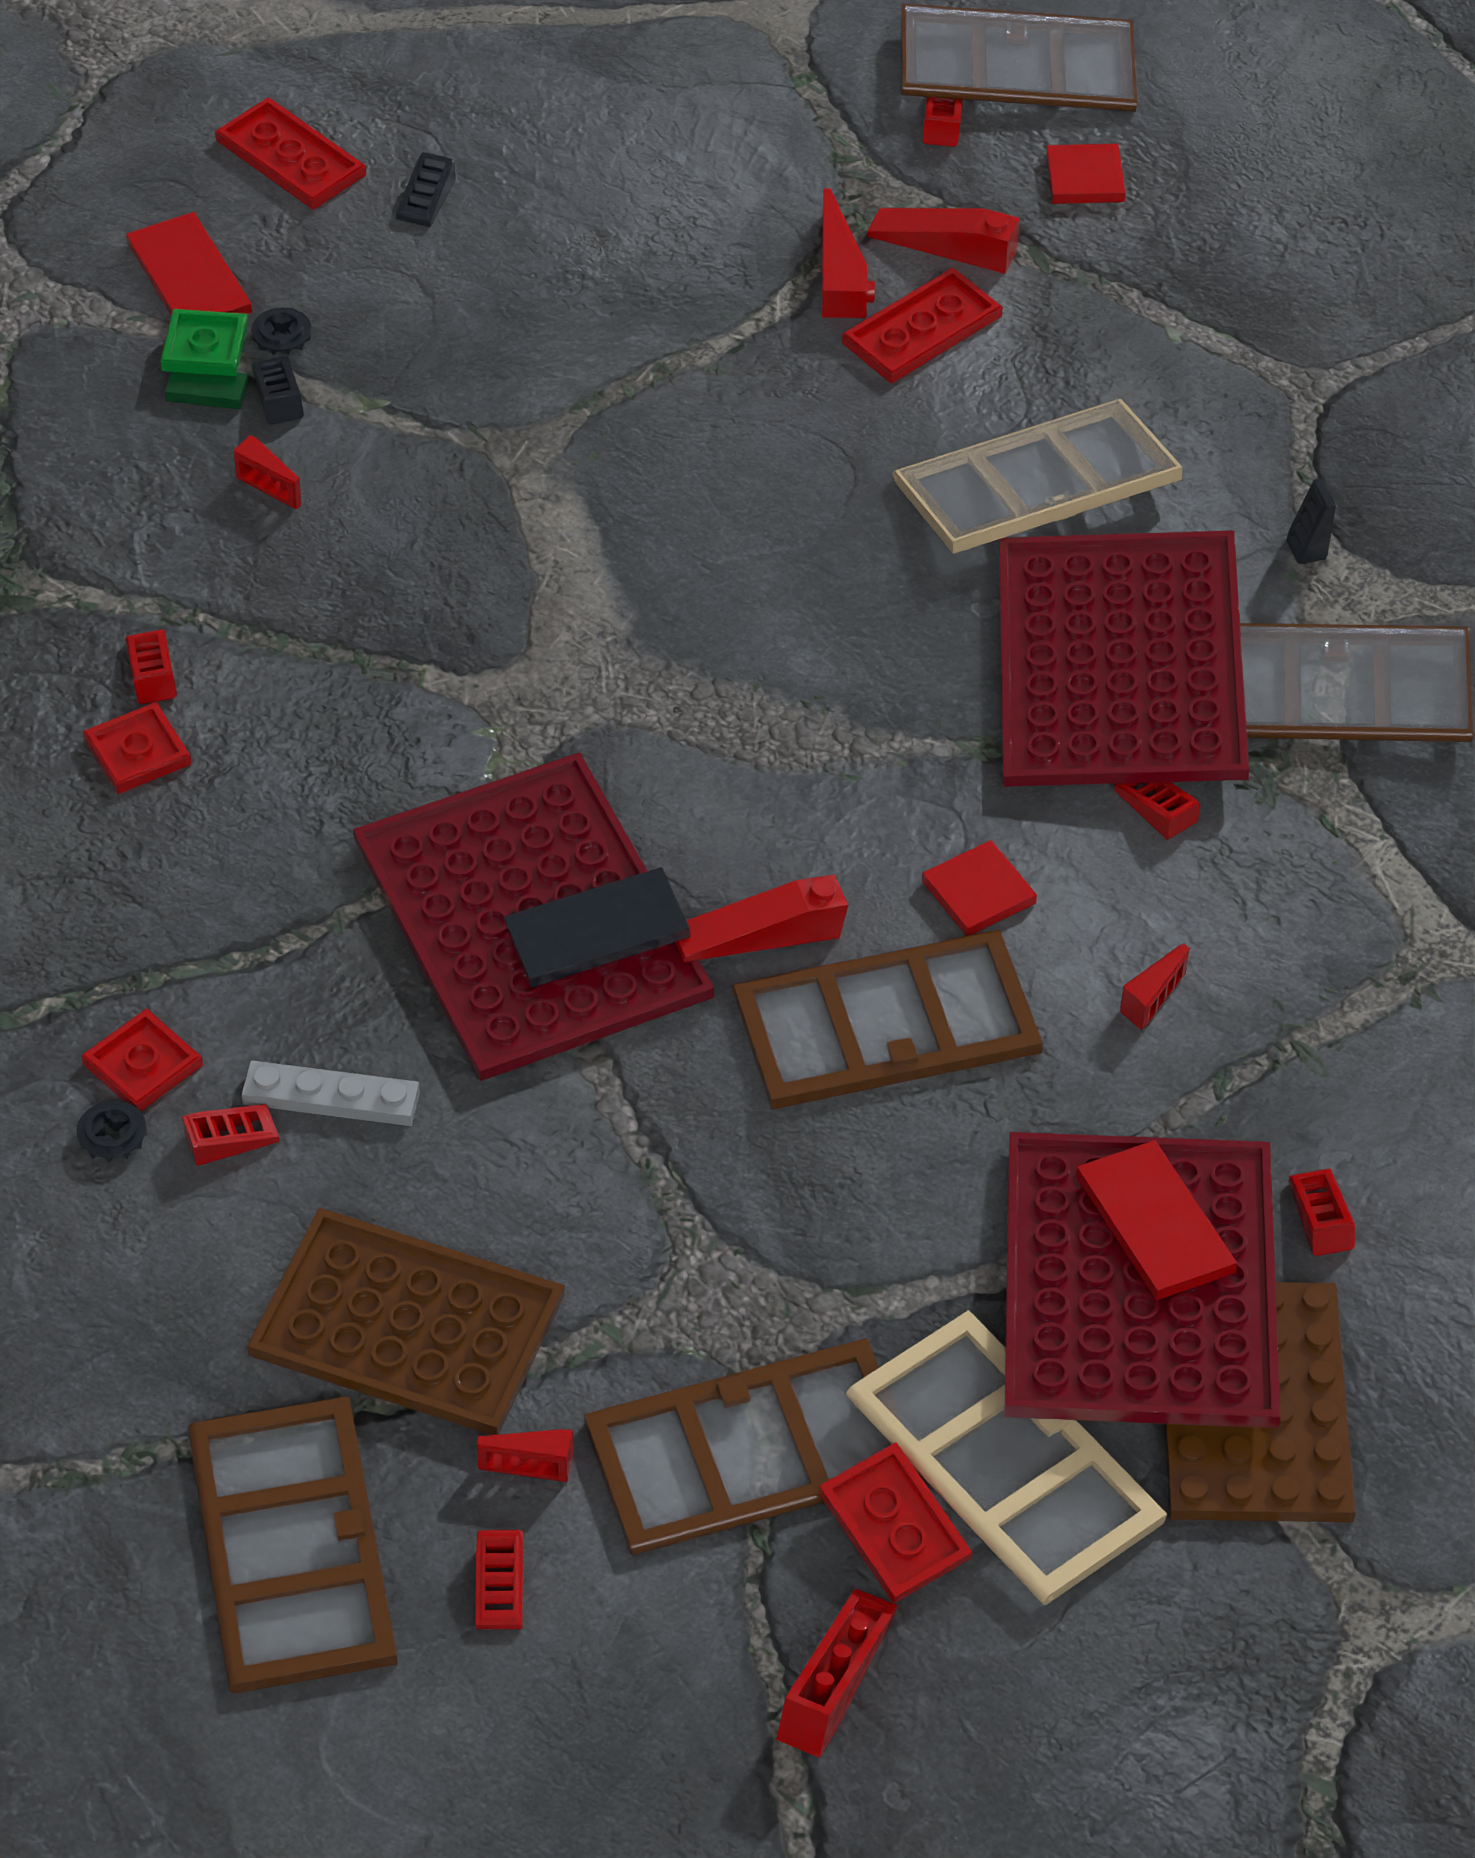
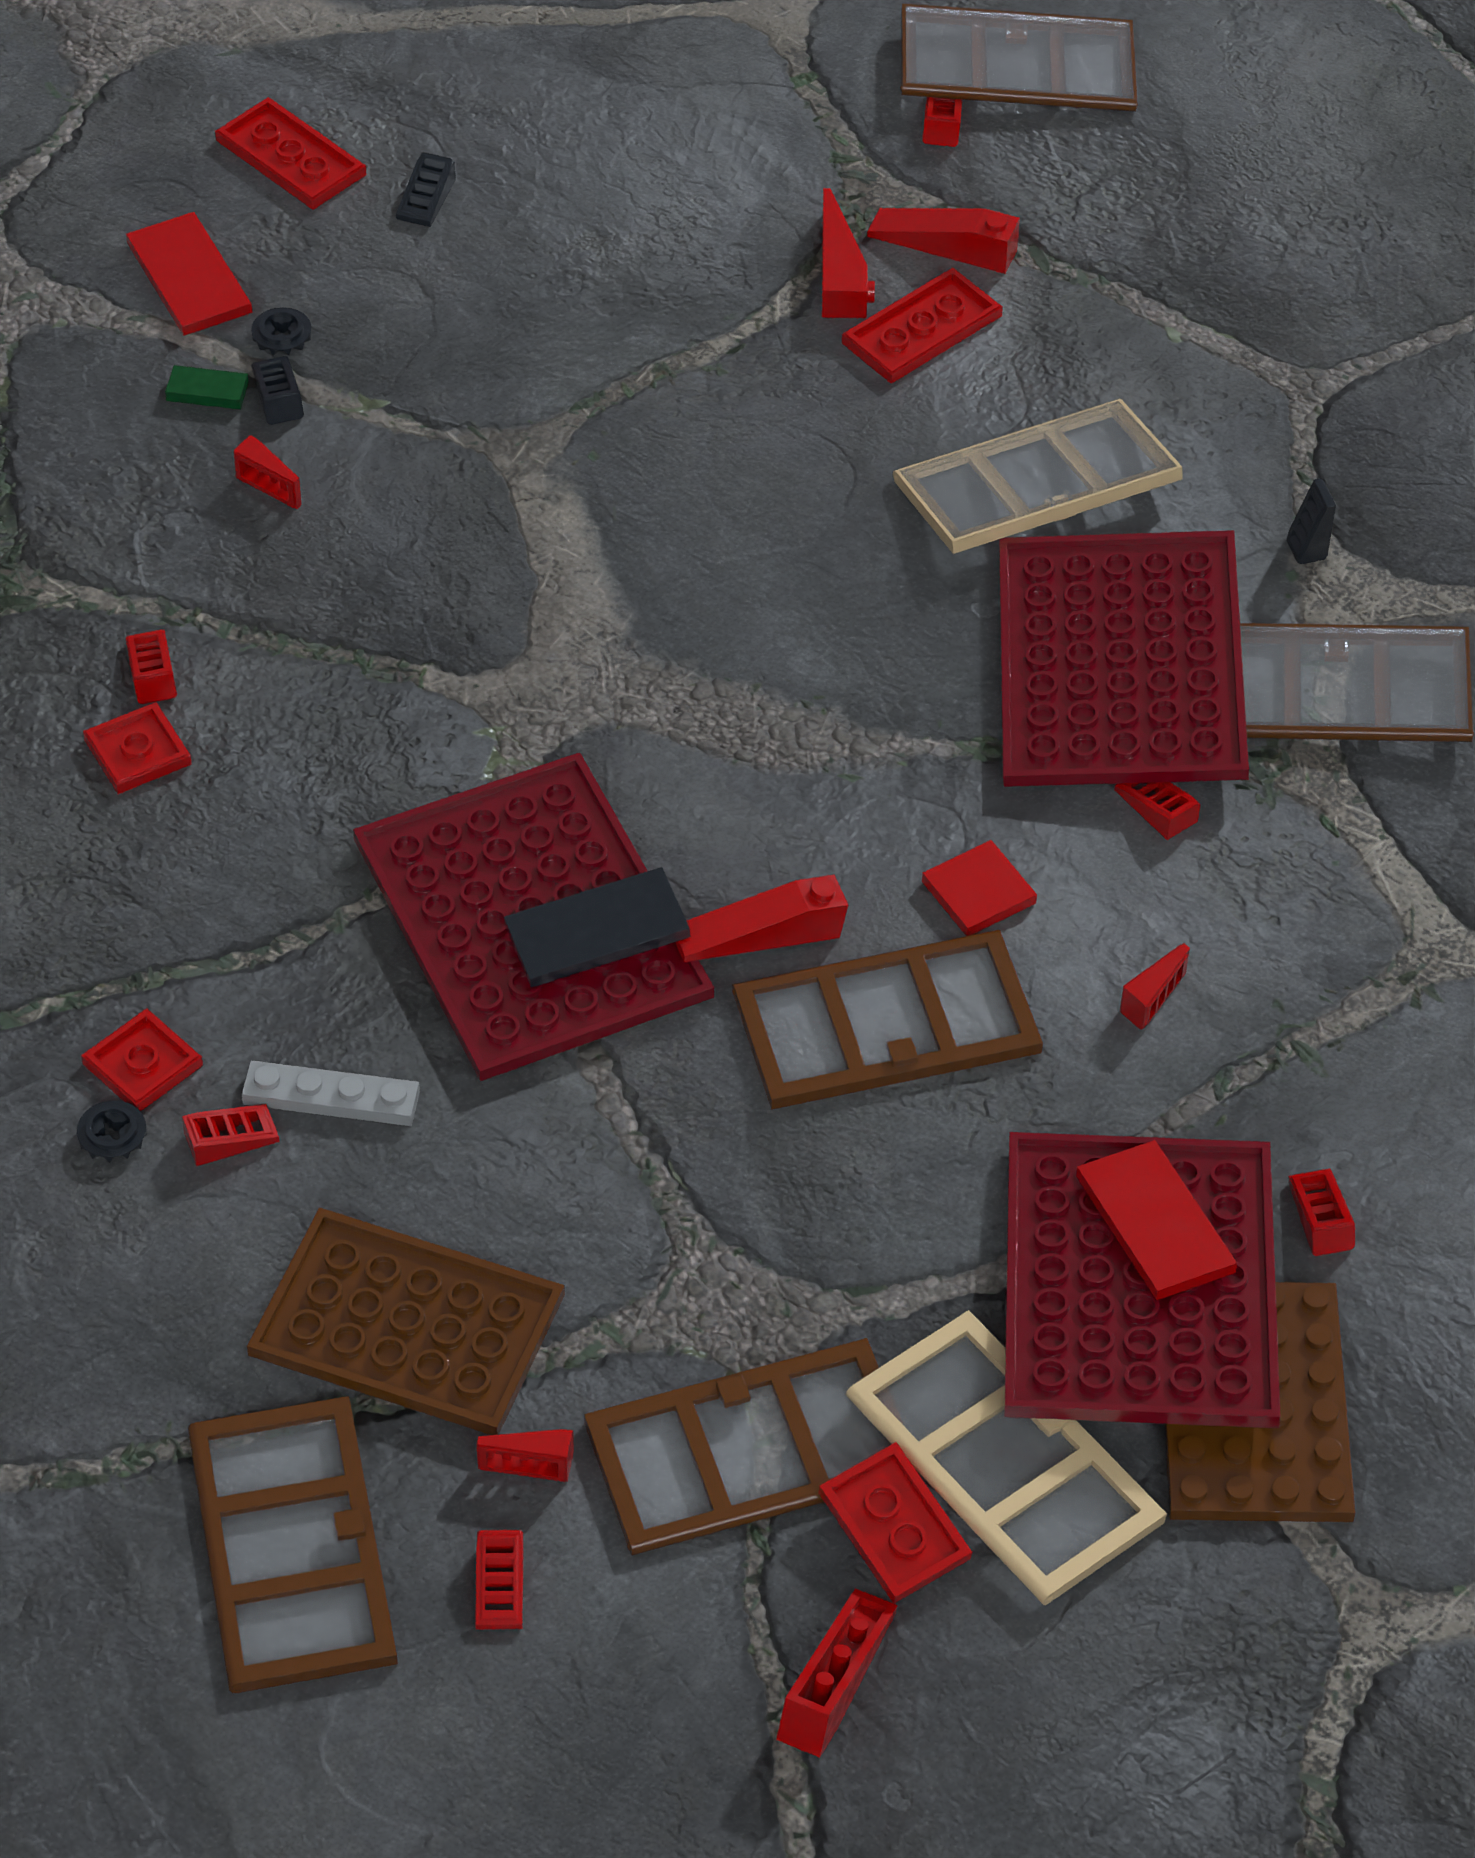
green tile [160,309,248,376] -> none
red tile [1046,143,1126,204] -> none

